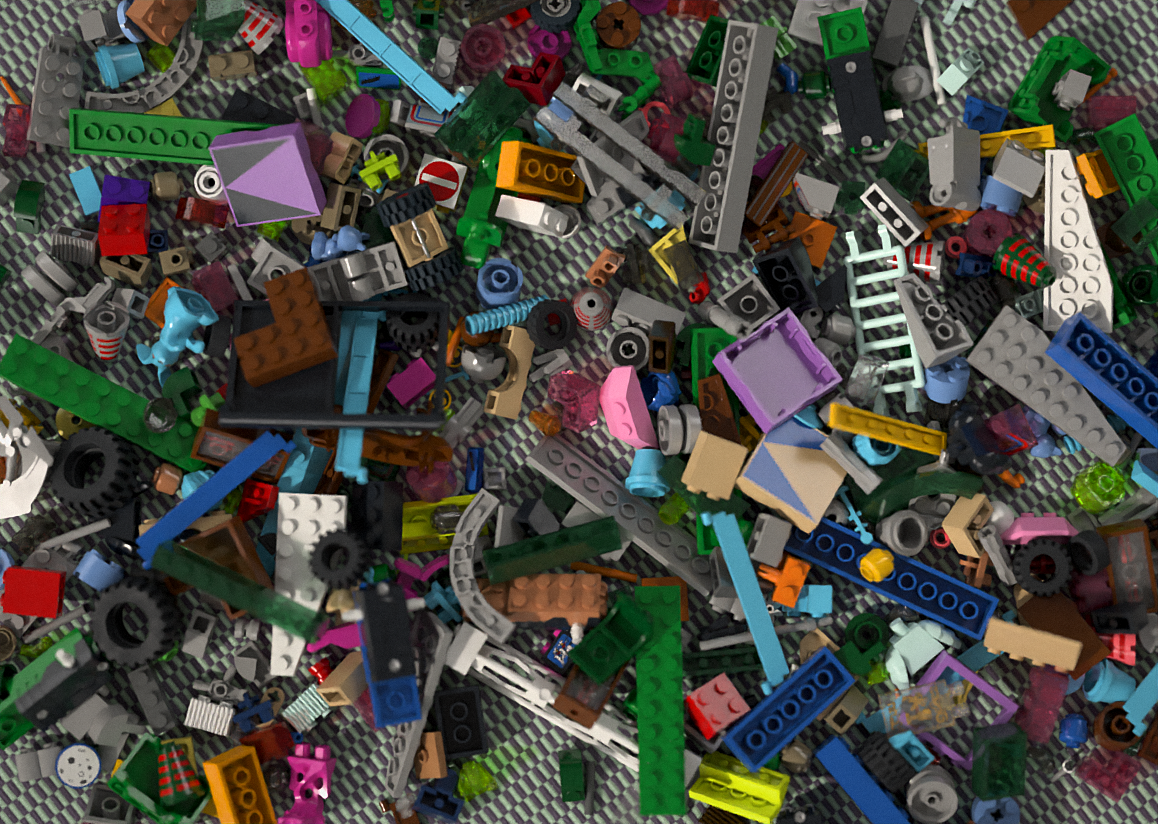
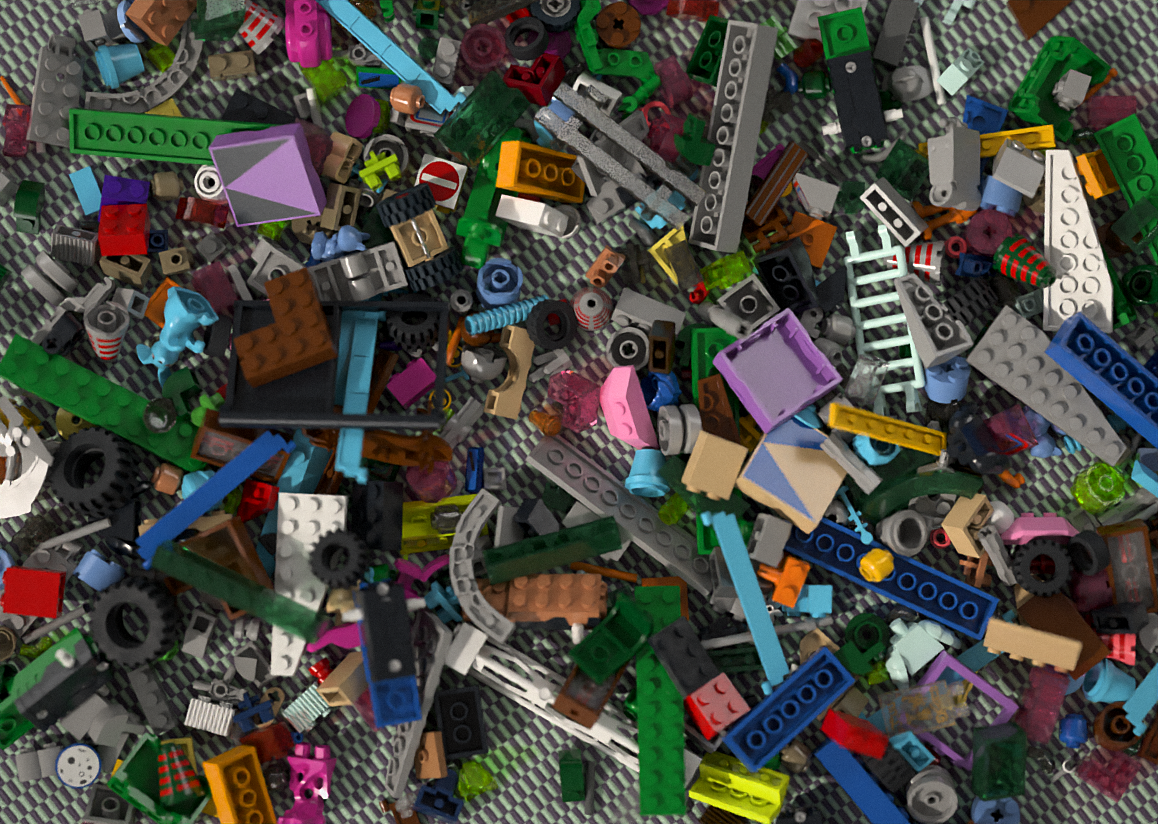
brick [540,630,586,675] -> none
none -> black piece [42,313,86,357]
none -> nougat head [390,83,425,115]
none -> light grey brick [450,289,474,314]
none -> black tyre [504,17,549,61]
none -> black plate [647,616,720,698]
none -> clear neon green brick [700,251,752,291]
none -> clear red brick [793,38,824,68]
none -> red brick [821,708,889,759]

